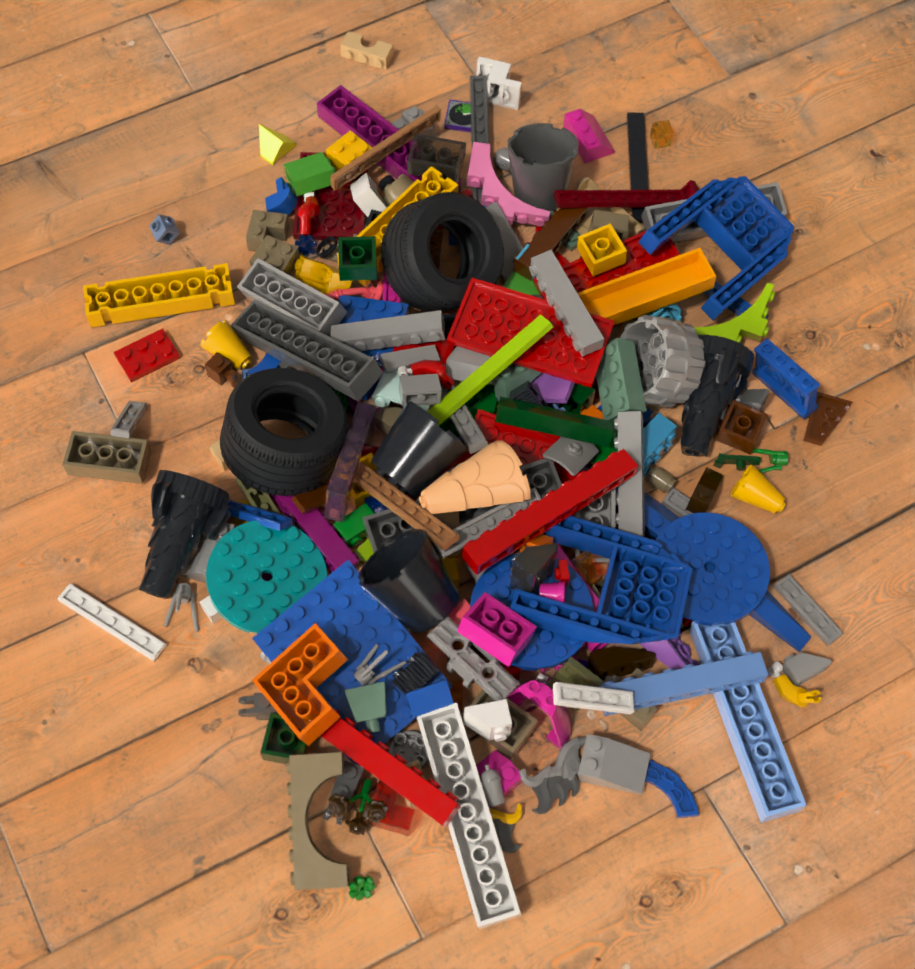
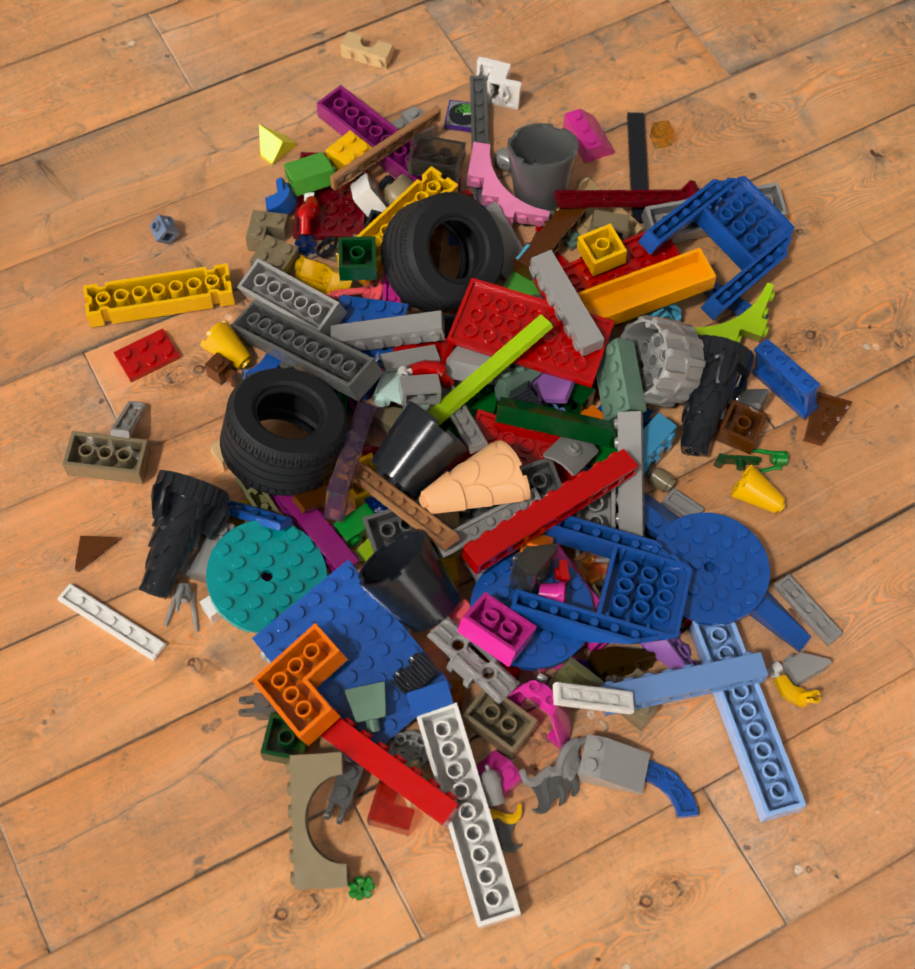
dark brown plant [329,779,388,835] -> none
light grey plant [353,644,407,686] -> none
white slope [463,699,512,742] -> none
dark brown slope [685,467,723,514] -> none
none -> reddish brown tile [75,536,118,572]

